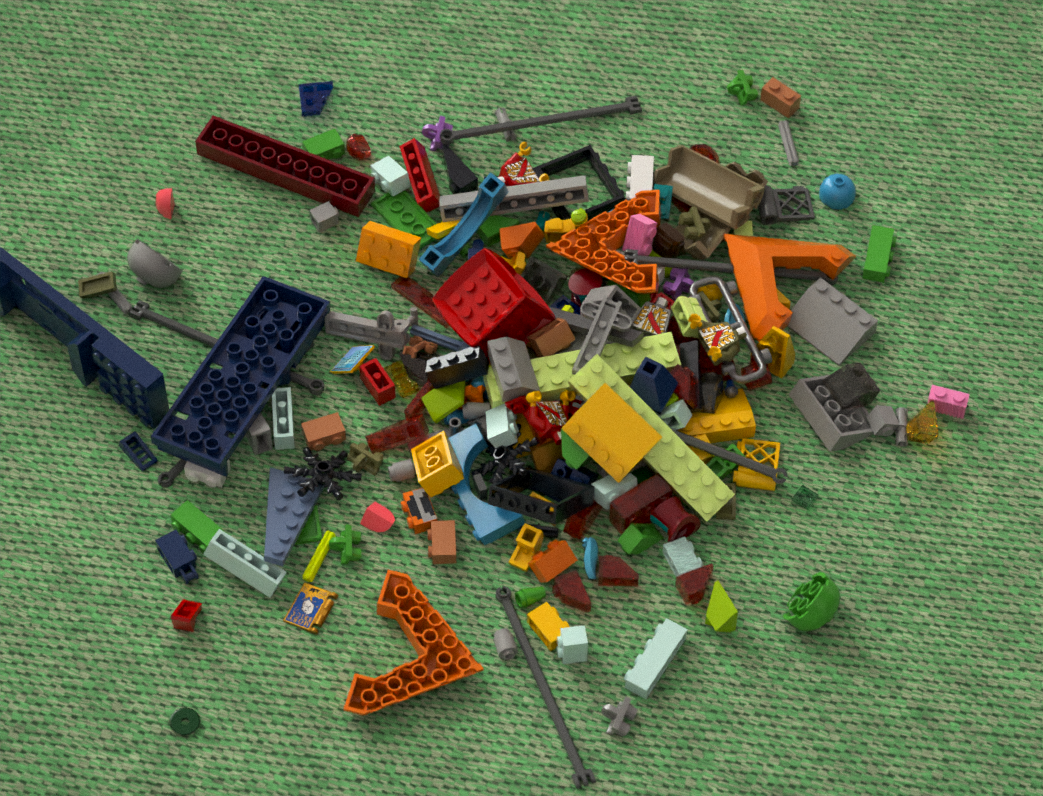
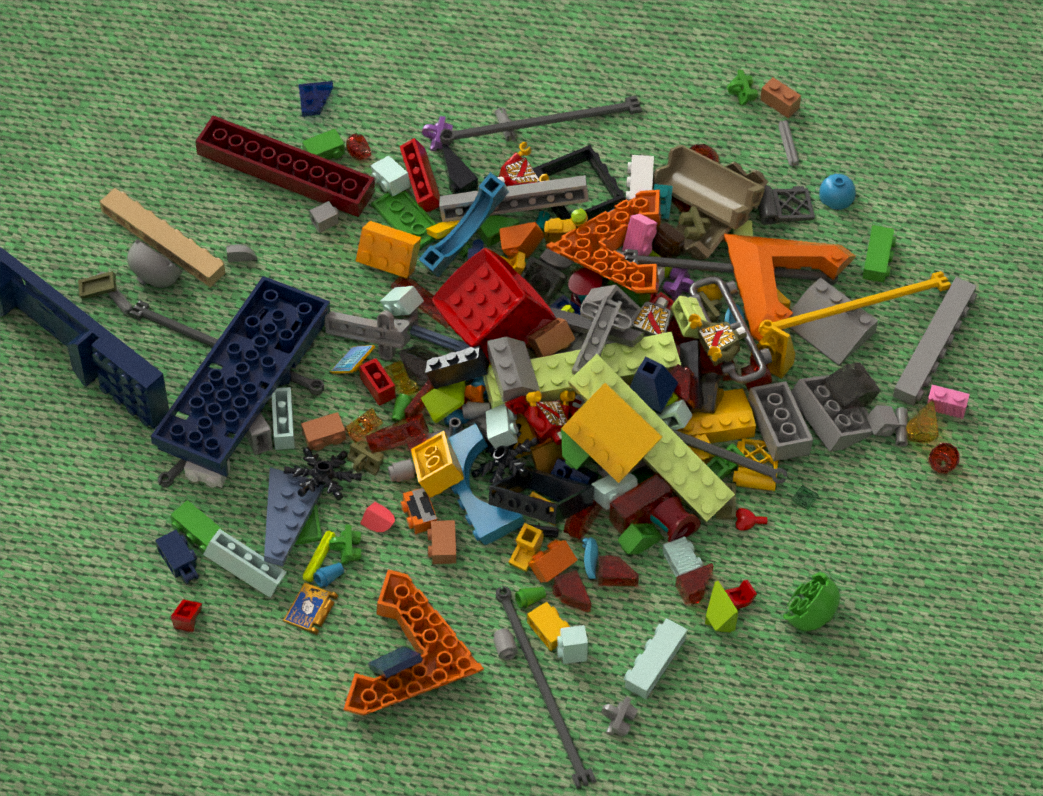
dark blue slope [119,431,158,472] -> none
coral brick [156,188,175,219] -> none
dark green piece [170,707,200,735] -> none
nougat bar [402,335,438,358] -> none
dark grey tile [473,473,487,500] -> none
flat silver piece [725,379,738,398] -> none
none -> tan brick [100,188,225,287]
none -> light grey brick [226,244,257,262]
none -> dark azure cone [313,563,344,587]
none -> clear orange hips [344,408,383,443]
none -> dark blue tile [368,646,422,678]
none -> light aqua brick [380,286,424,316]
none -> bright green cone [391,394,413,424]
none -> light grey brick [539,248,574,270]
none -> red bracket [725,580,757,609]
none -> red rock [736,508,767,531]
none -> light grey brick [748,381,813,461]
none -> yellow hinge [758,271,952,336]
none -> light grey brick [893,277,977,406]
none -> clear red hair [928,443,960,474]

